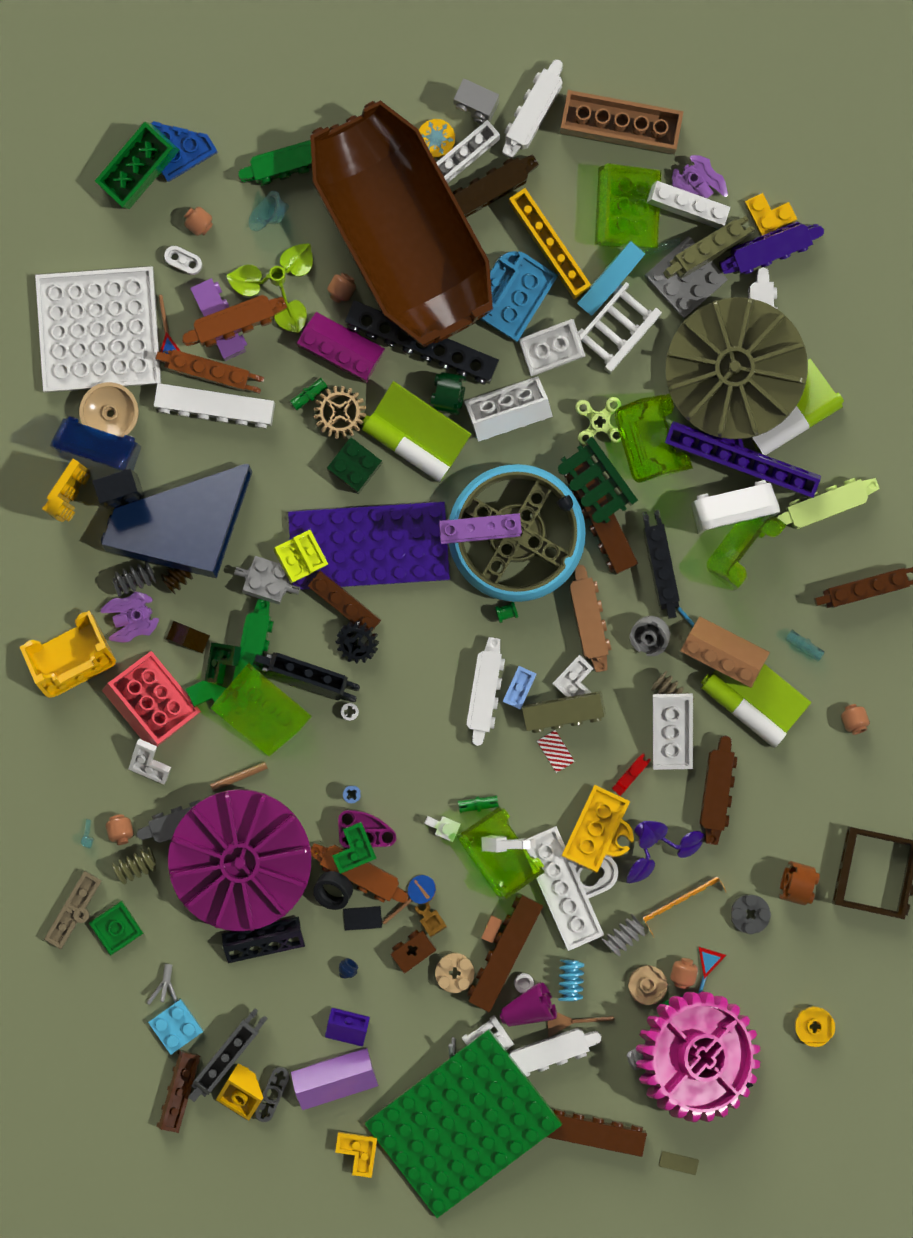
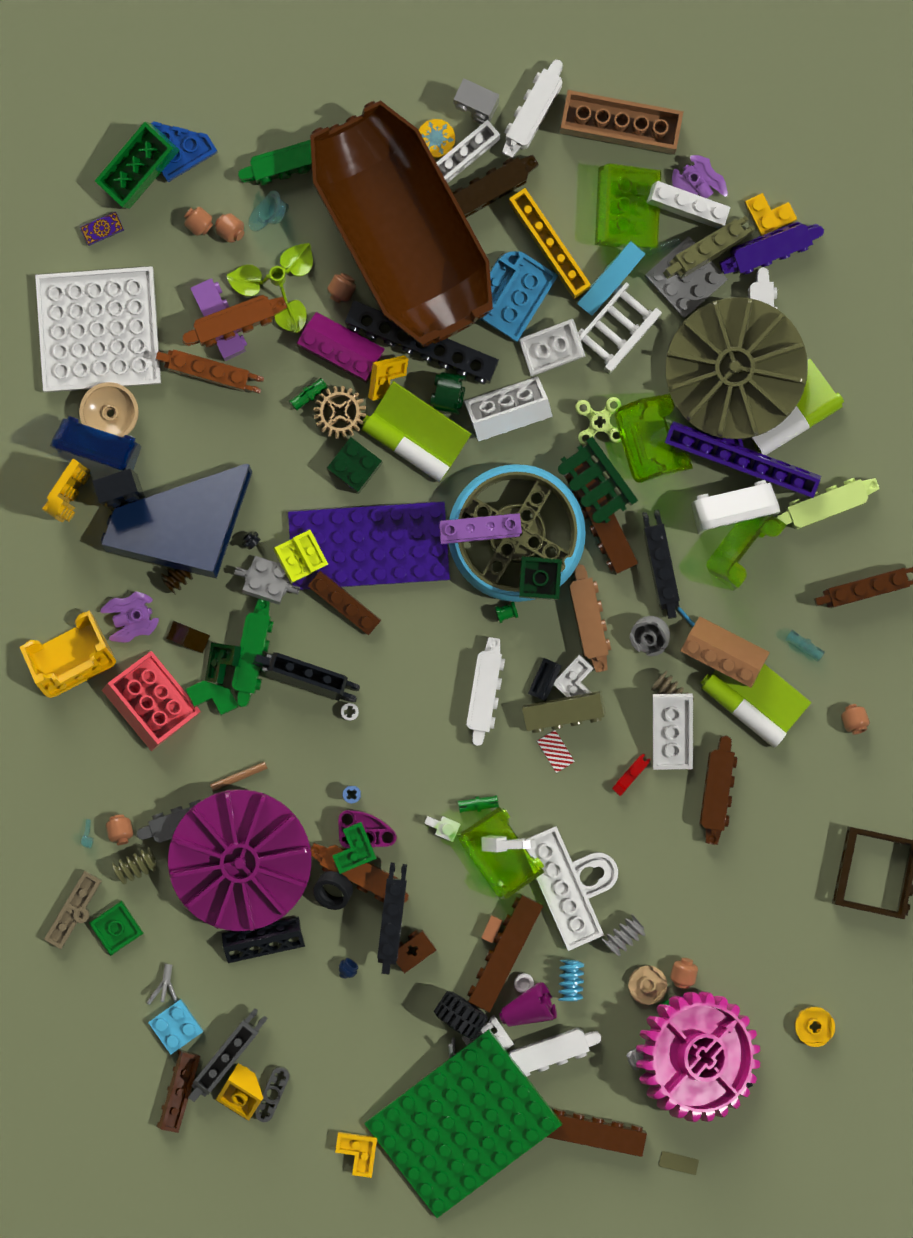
dark grey piece [112,561,157,596] -> none
white plate [128,739,171,785] -> none
white brick [154,383,275,429] -> none
piece [159,295,180,354] -> none
white plate [164,246,202,275] -> none
clear neon green slope [210,663,312,756] -> none
medium lavender slope [291,1048,379,1110] -> none
dark purple panel [325,1008,370,1046] -> none
black gear [335,621,379,664] -> none
black sticker [343,906,382,931] -> none
blue piece [382,875,436,924] -> none
pearl gold plate [415,903,447,938] -> none
tan plate [435,953,475,993] -> none
light blue plate [502,666,536,710] -> none
medium nougat piece [547,1012,615,1037] -> none
black hinge [556,494,573,511] -> none
yellow plate [561,785,634,873] -> none
dark purple plant [626,821,705,884] -> none
light orange piece [643,877,726,937] -> none
piece [698,946,726,994] -> none
dark grey plate [731,894,771,934] -> none
dark orange brick [780,861,820,905] -> none
none -> tile [80,212,124,246]
none -> nougat head [215,213,245,243]
none -> black plate [242,532,261,550]
none -> yellow plate [368,355,409,401]
none -> black hinge [377,862,407,975]
none -> black tyre [434,991,488,1039]
none -> dark green brick [519,556,562,600]
none -> black tile [528,658,562,701]

